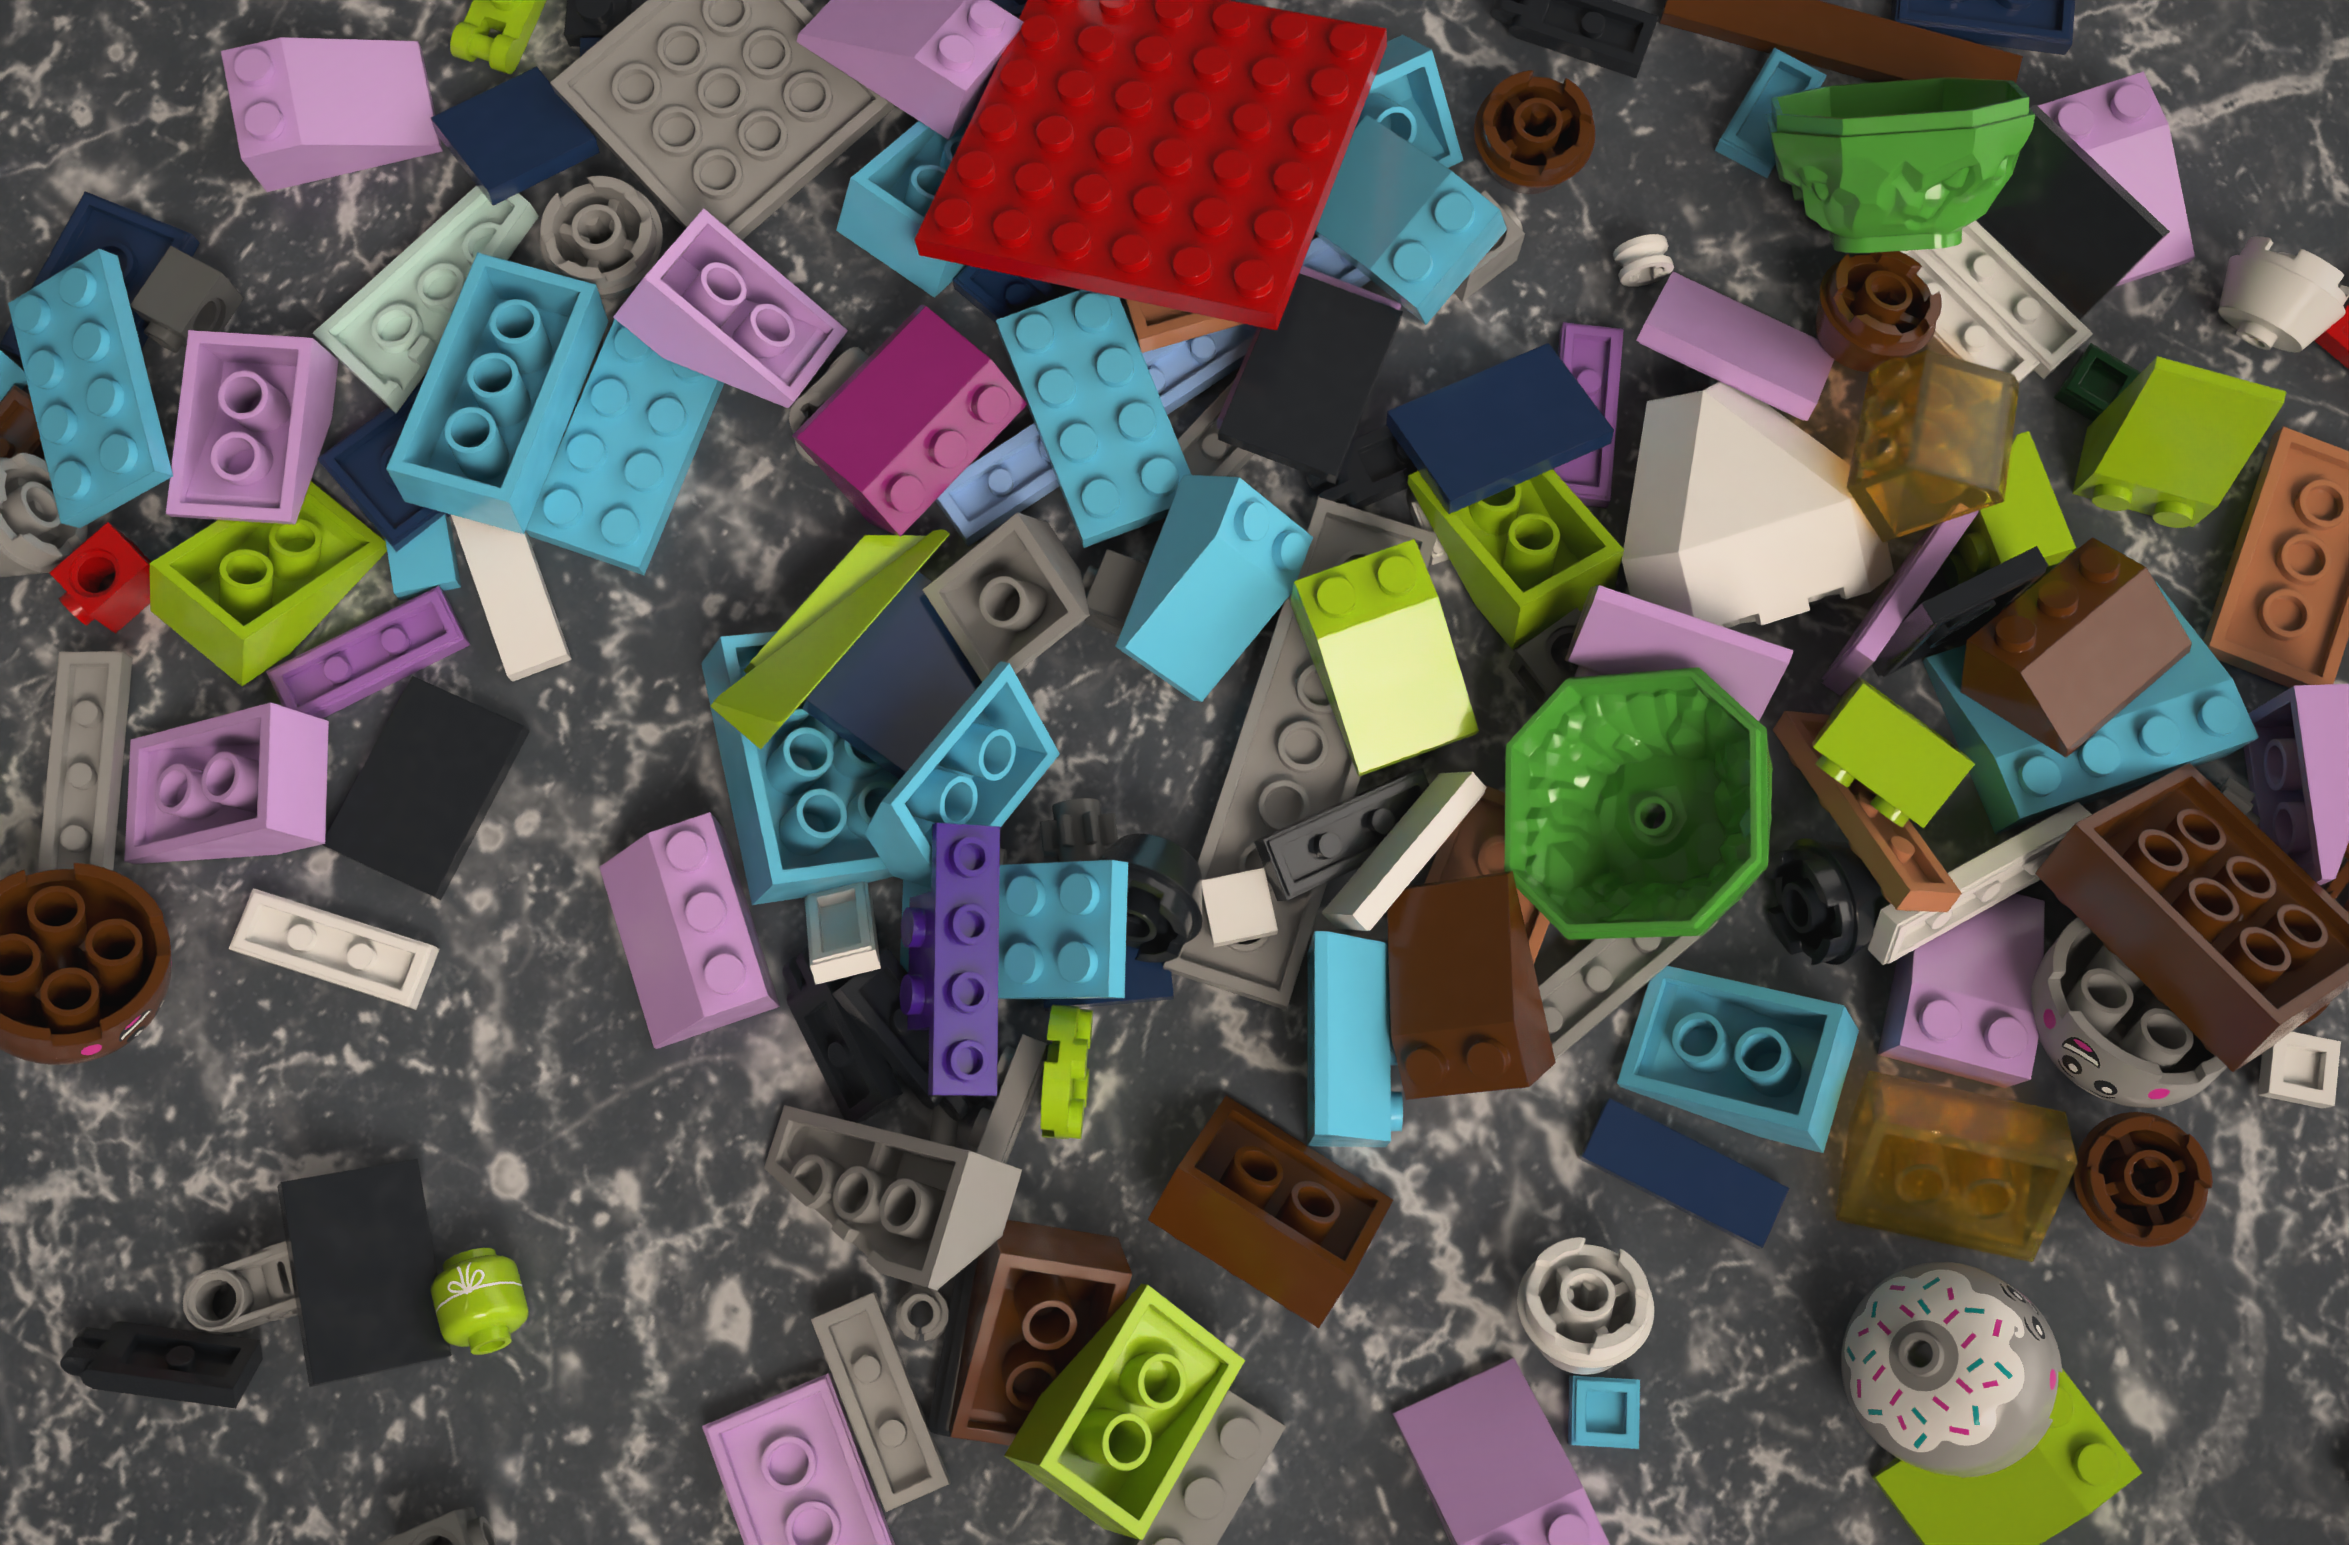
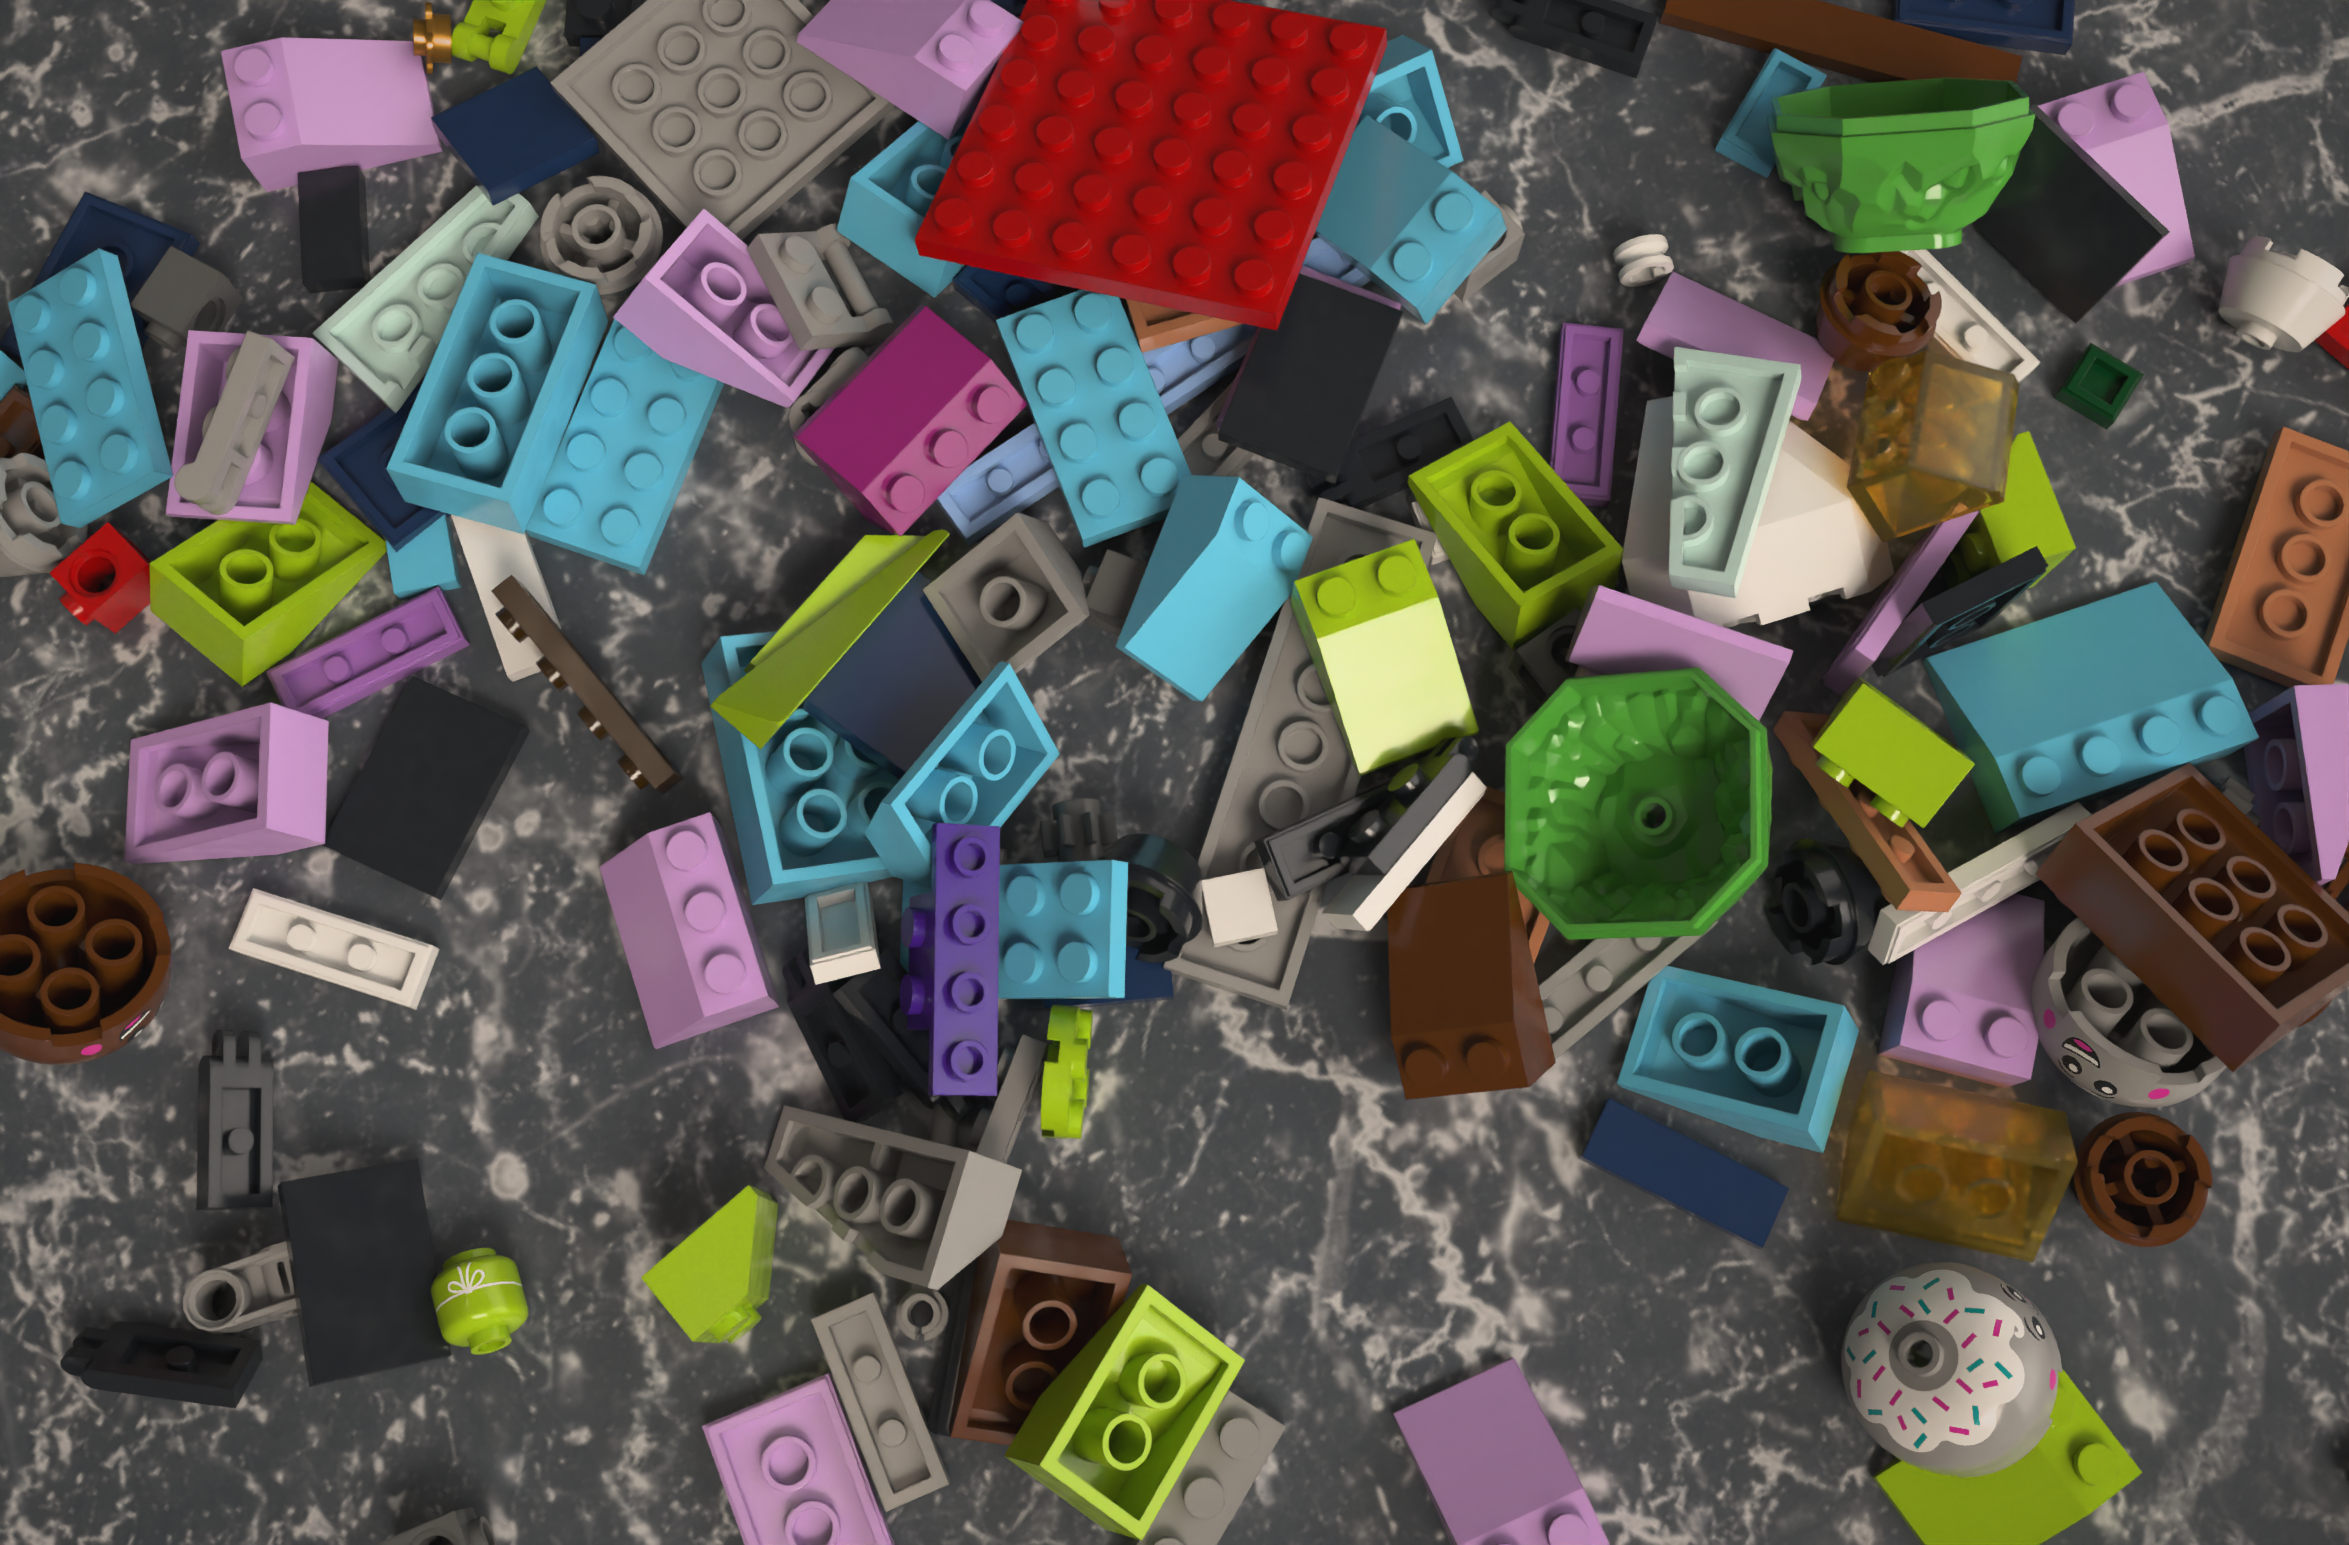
light grey plate [38,651,133,872] -> none
reddish brown slope [1148,1096,1393,1328] -> none
medium azure slope [1307,931,1403,1147] -> none
dark blue tile [1386,343,1614,514] -> none
reddish brown cone [1474,70,1595,194] -> none
white cone [1517,1237,1654,1375] -> none
medium azure tile [1568,1376,1640,1449] -> none
white tile [1926,220,2093,379] -> none
reddish brown slope [1960,537,2192,758] -> none
lime slope [2072,356,2286,528] -> none
white plate [2258,1032,2341,1108] -> none
none -> light grey plate [174,330,295,515]
none -> black hinge [196,1029,274,1210]
none -> black tile [298,166,370,294]
none -> pearl gold plate [413,1,451,74]
none -> dark brown plate [491,575,683,794]
none -> lime slope [641,1185,778,1344]
none -> light grey plate [747,223,896,351]
none -> black hinge [1336,736,1480,875]
none -> light aqua wing [1669,347,1802,598]

